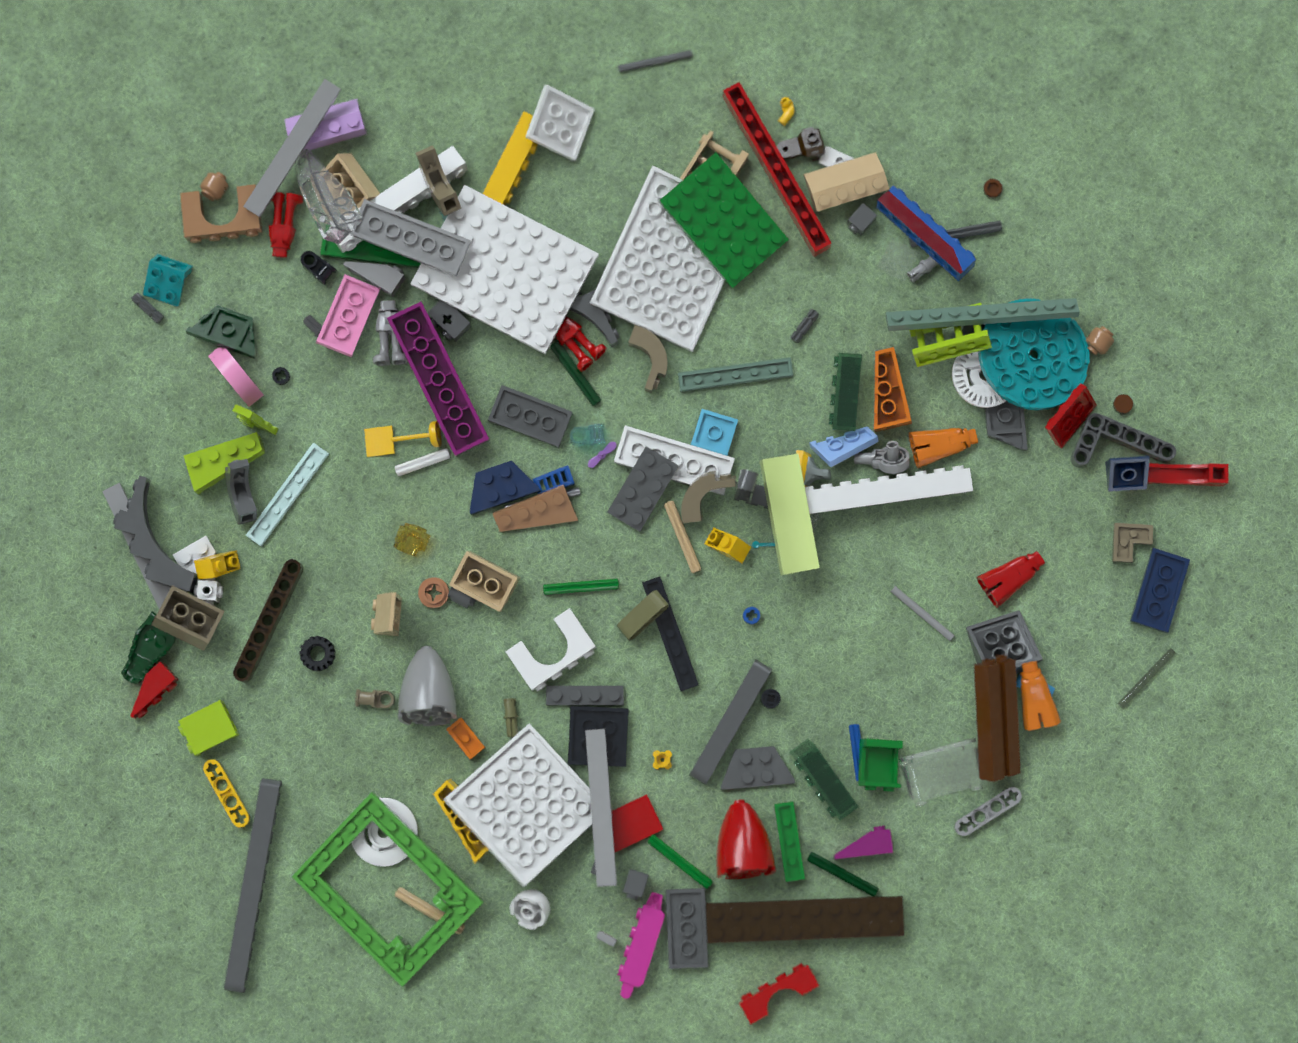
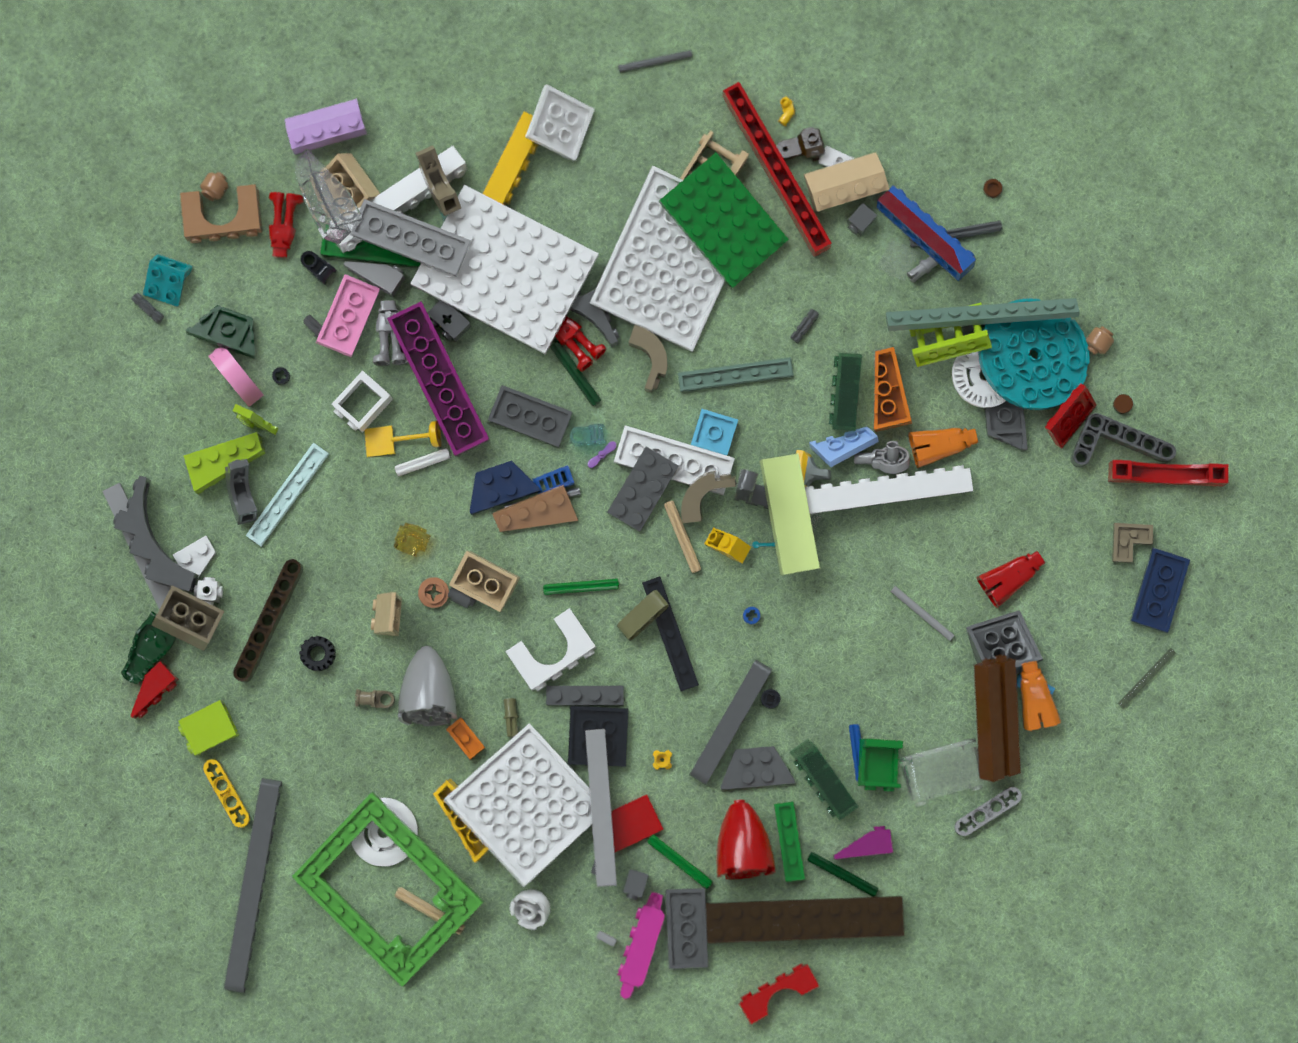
yellow slope [194,550,241,579] -> none
light grey tile [243,79,341,217] -> none
dark blue slope [1105,456,1150,492] -> none
none -> white window [332,371,393,433]

